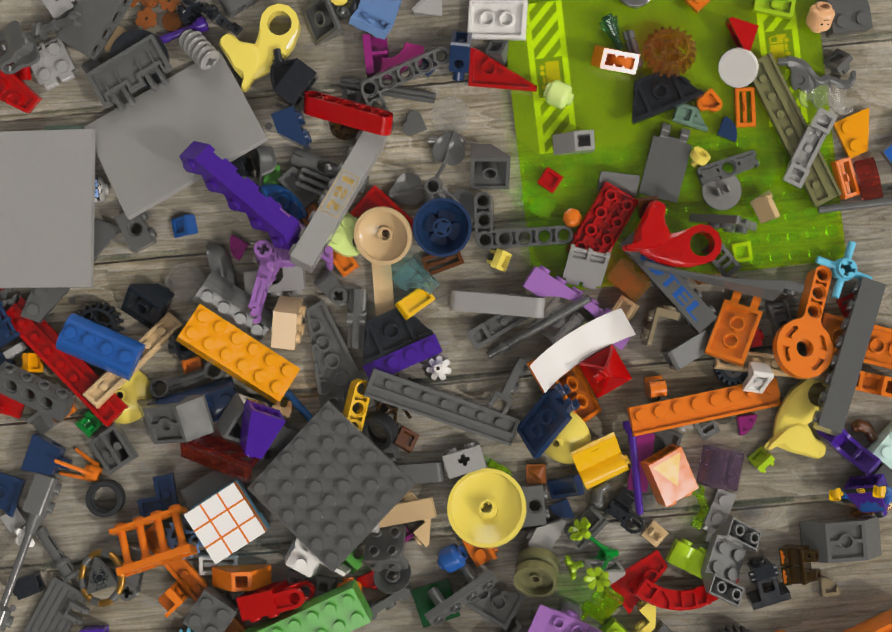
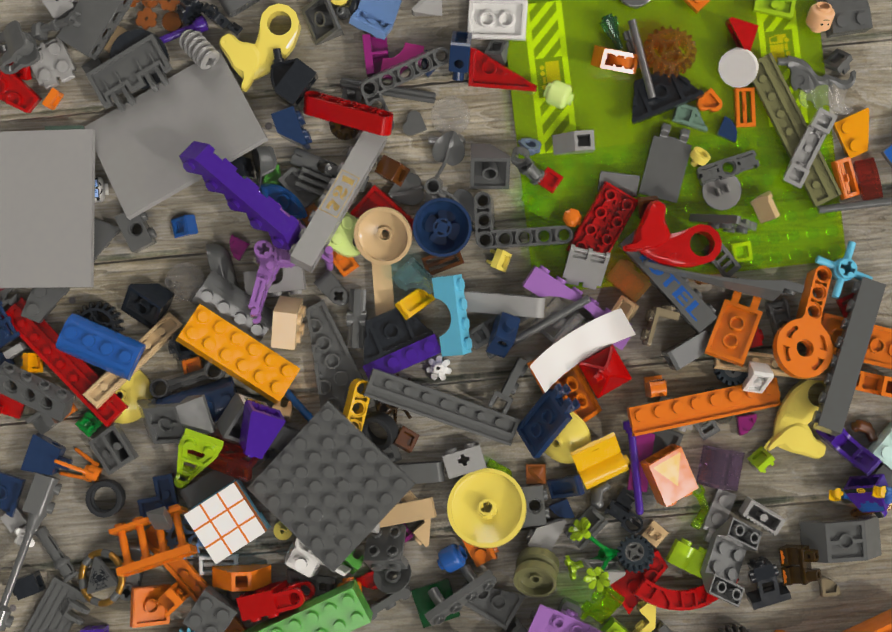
none -> orange tile [42,87,64,110]
none -> orange tile [130,584,171,628]
none -> dark grey slope [146,506,173,530]
none -> lime plate [174,428,224,489]
none -> light yellow tile [273,521,293,540]
none -> reddish brown brick [374,155,410,187]
none -> medium azure arch [432,274,472,357]
none -> dark blue torso [486,312,521,358]
none -> dark grey connector [511,147,545,185]
none -> sand blue animal [518,138,541,156]
none -> black wheel [617,534,655,573]
none -> flat silver bar [628,19,656,99]
none -> light grey brick [738,496,786,536]

